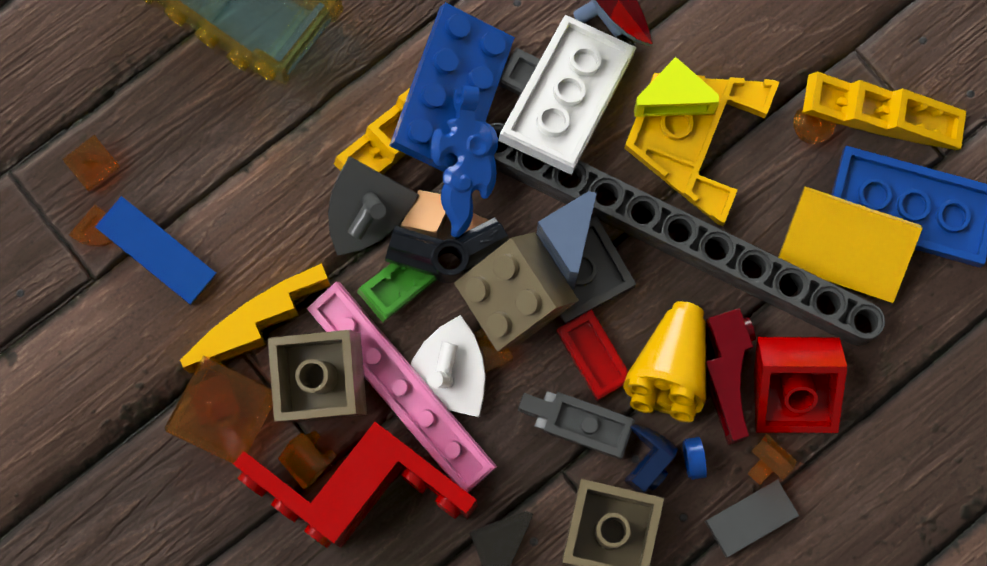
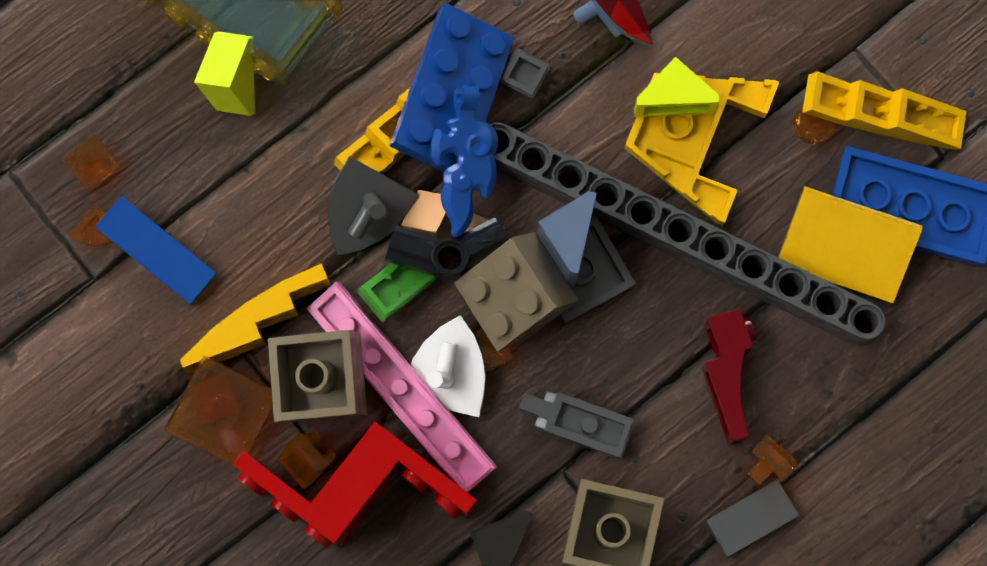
white tile [498,15,637,175] -> none
red tile [556,309,629,401] -> none
yellow cone [623,301,706,422] -> none
dark blue plate [624,424,678,492] -> none
blue tile [683,437,707,480] -> none
red slope [754,337,847,433] -> none
none -> neon yellow slope [194,31,255,116]

